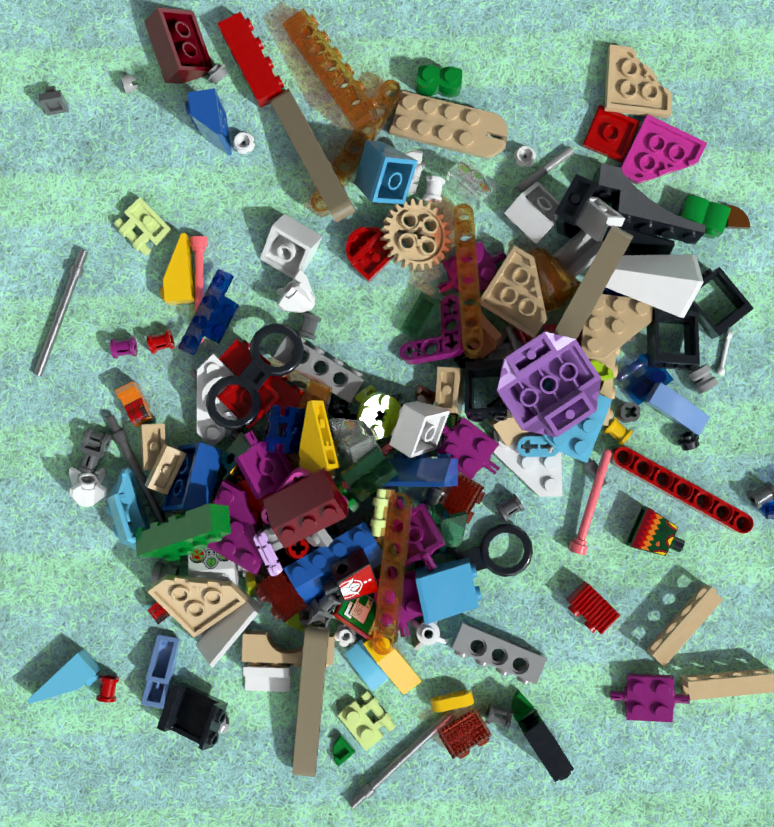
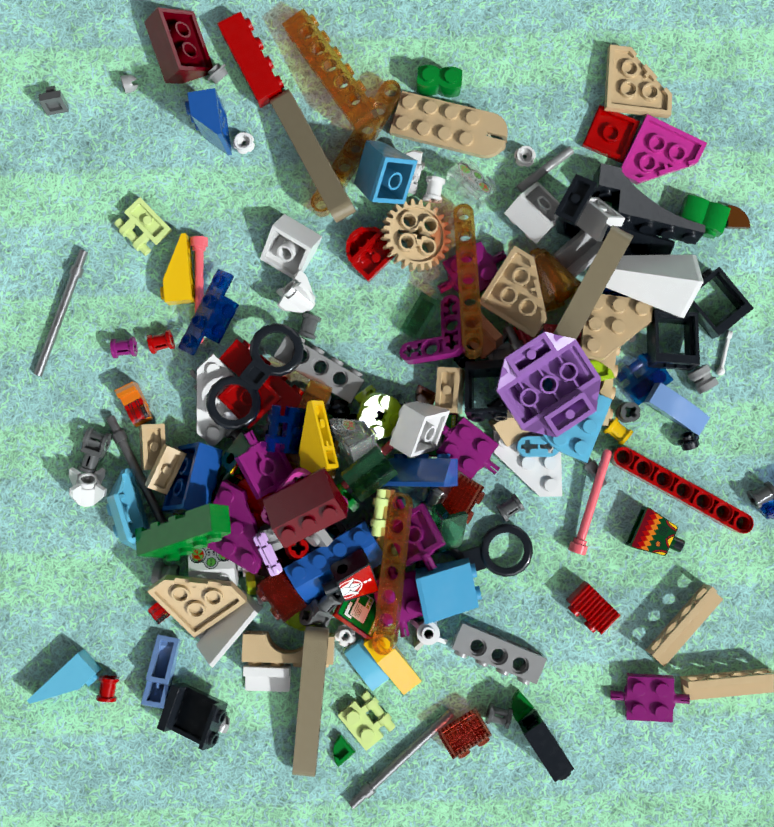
yellow beam [430,690,474,712] -> none

